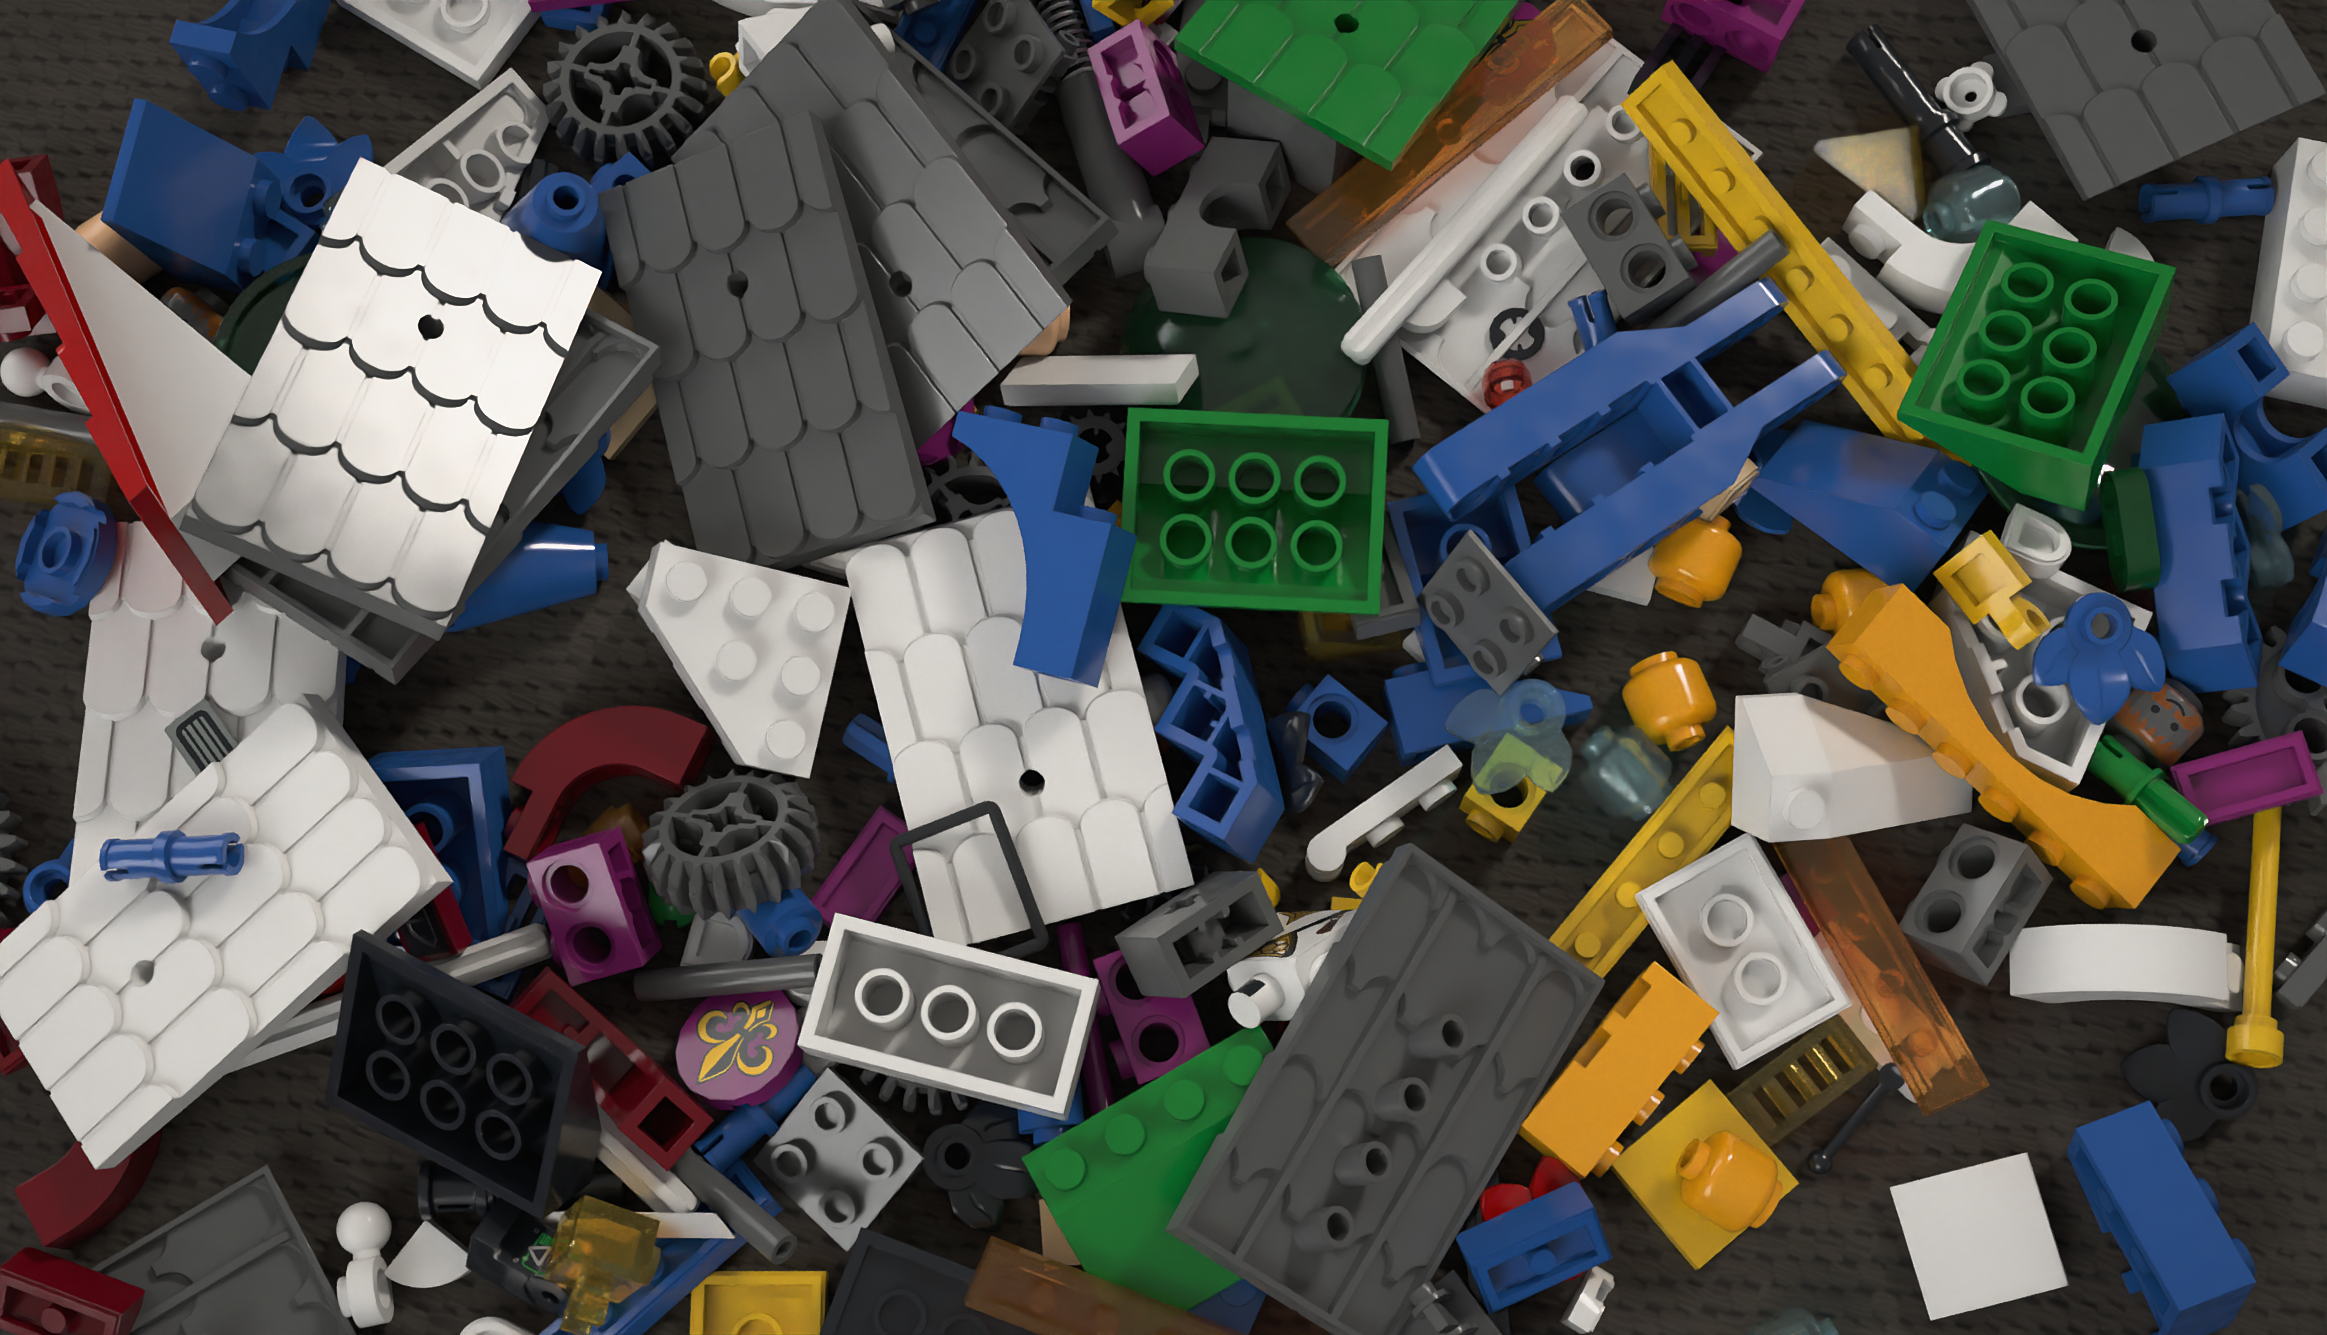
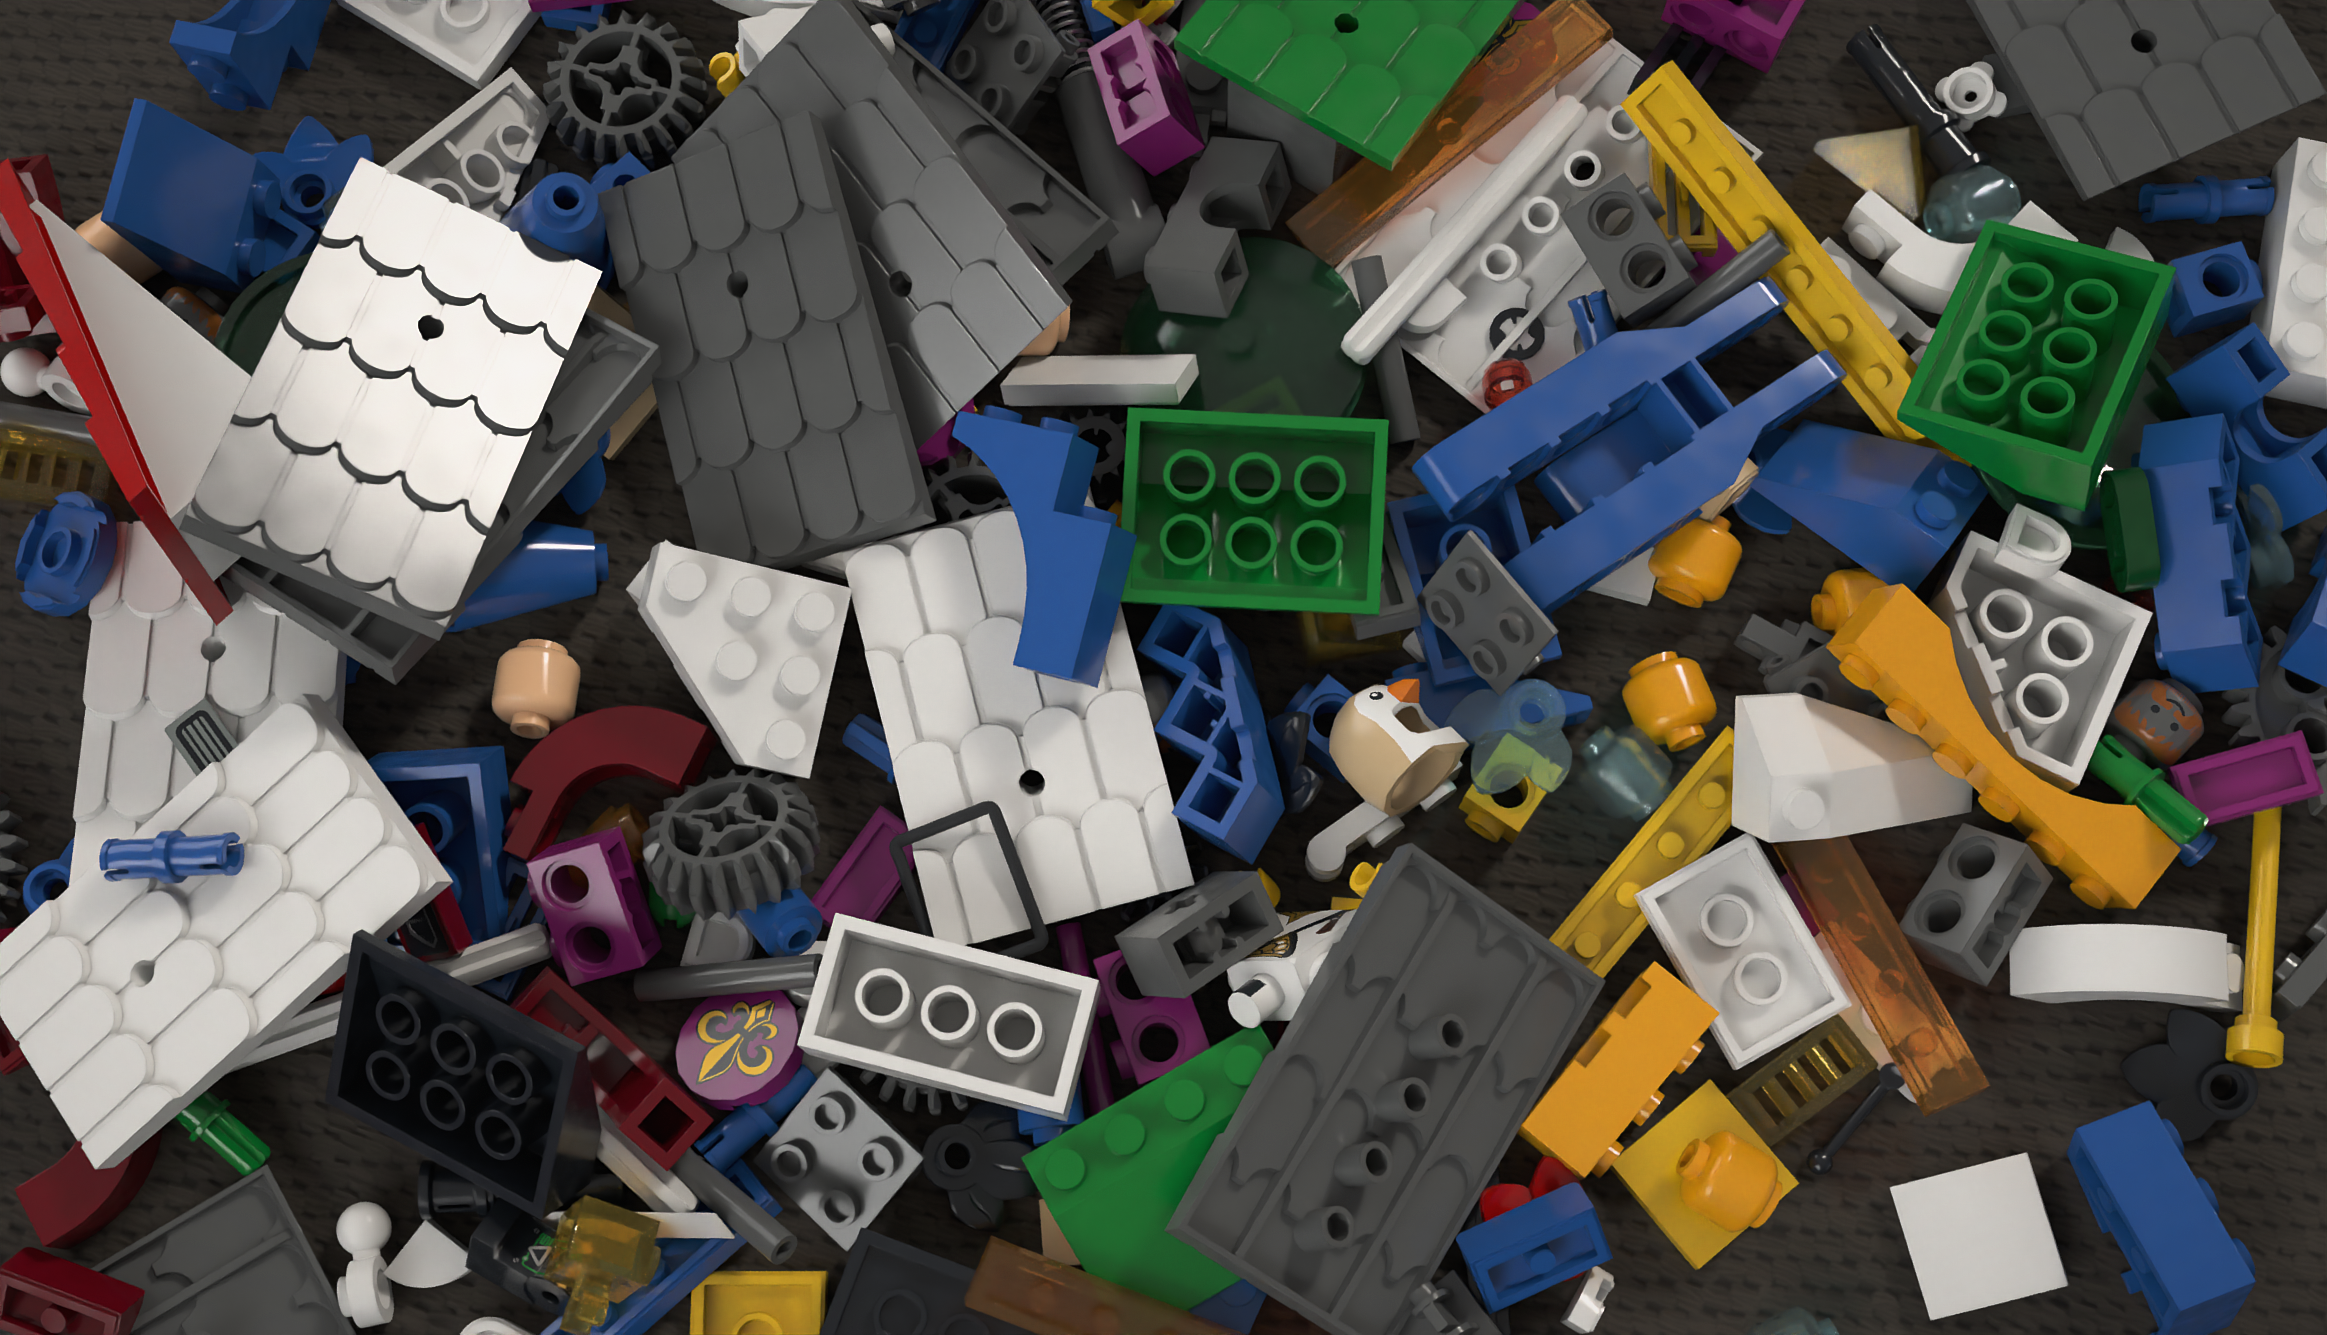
yellow plate [1933,530,2051,650] -> none
blue plate [2032,593,2165,725] -> none
none -> green axle [175,1090,271,1176]
none -> light nougat head [492,639,580,739]
none -> tan piece [1329,679,1469,817]
none -> blue brick [2166,241,2265,338]

